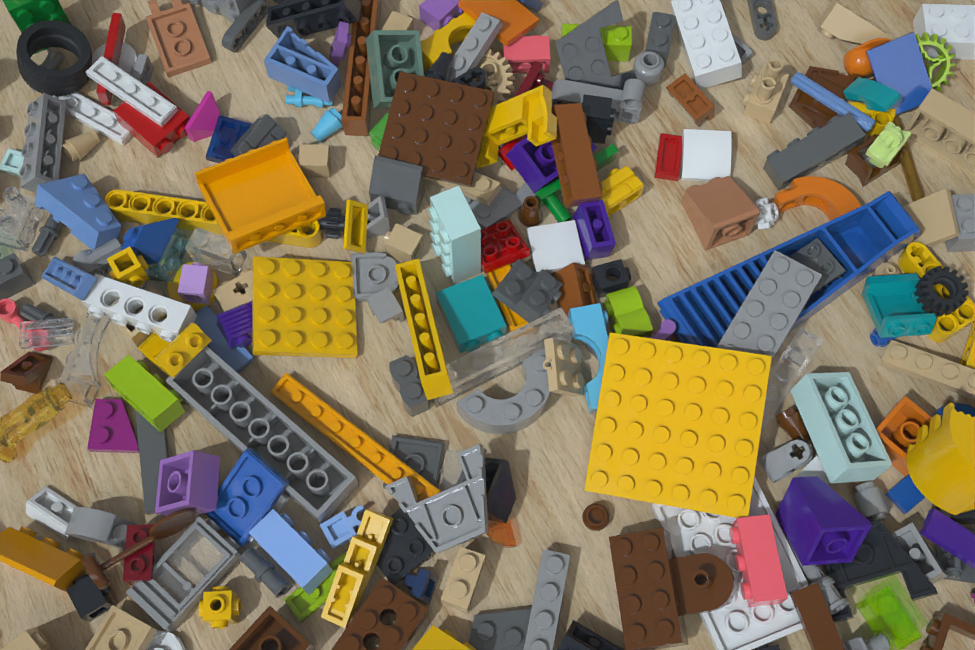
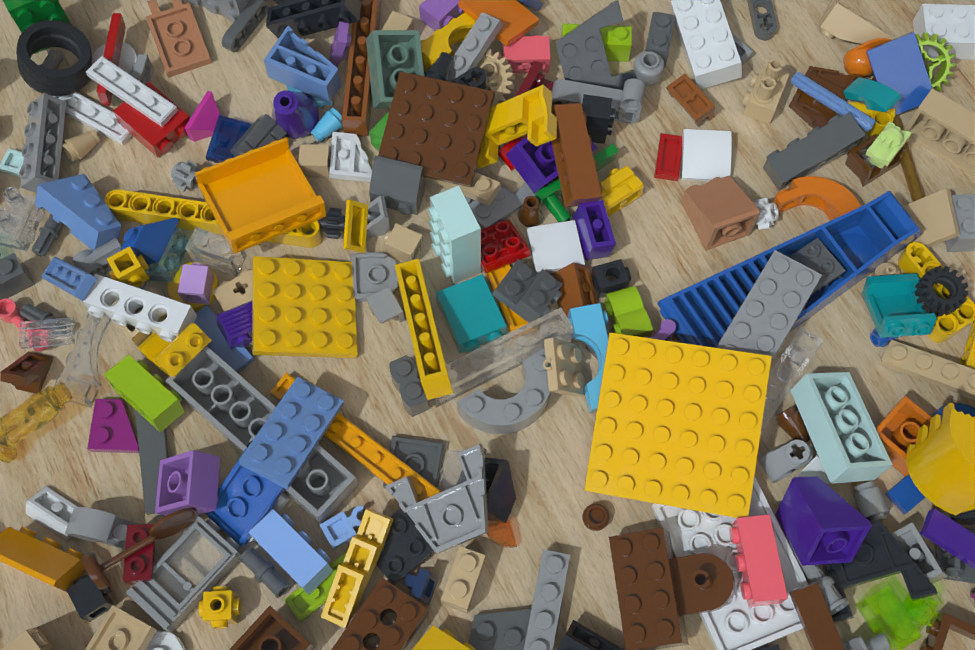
none -> light grey gear [171,160,200,192]
none -> medium blue plate [239,376,344,490]
none -> dark purple cone [272,90,319,139]
none -> white wing [329,132,372,182]
none -> clear neon green bracket [896,594,940,632]

